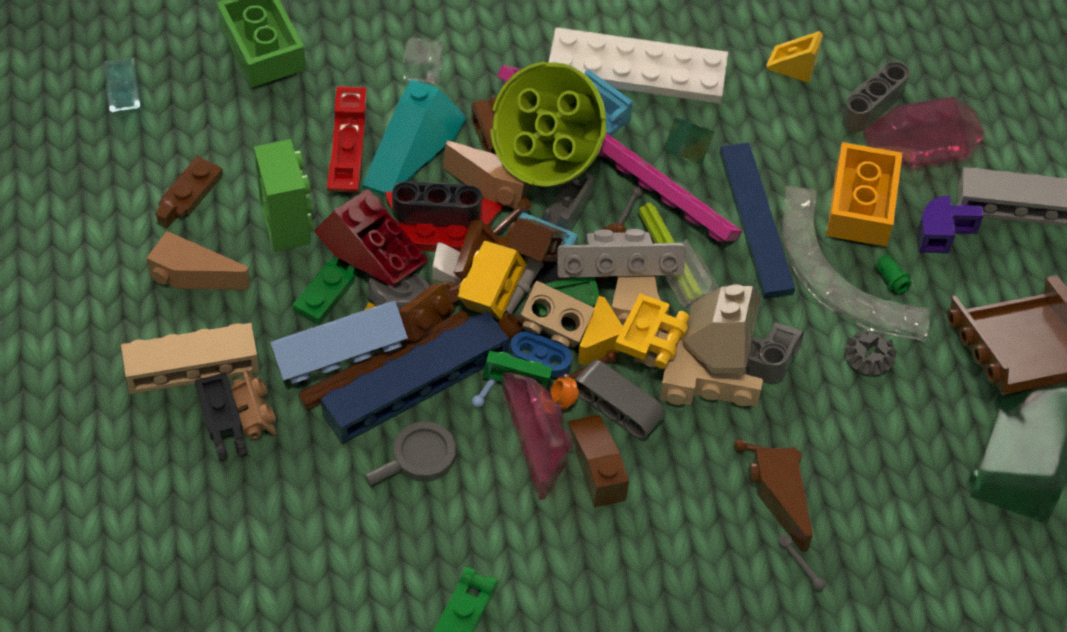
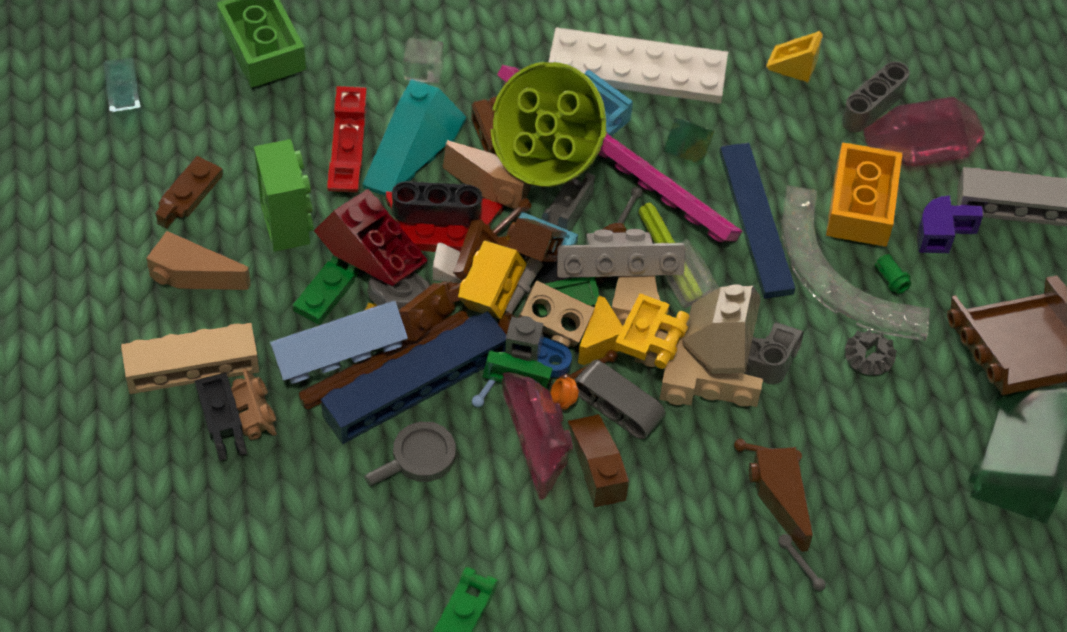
none -> dark grey brick [505,316,544,361]

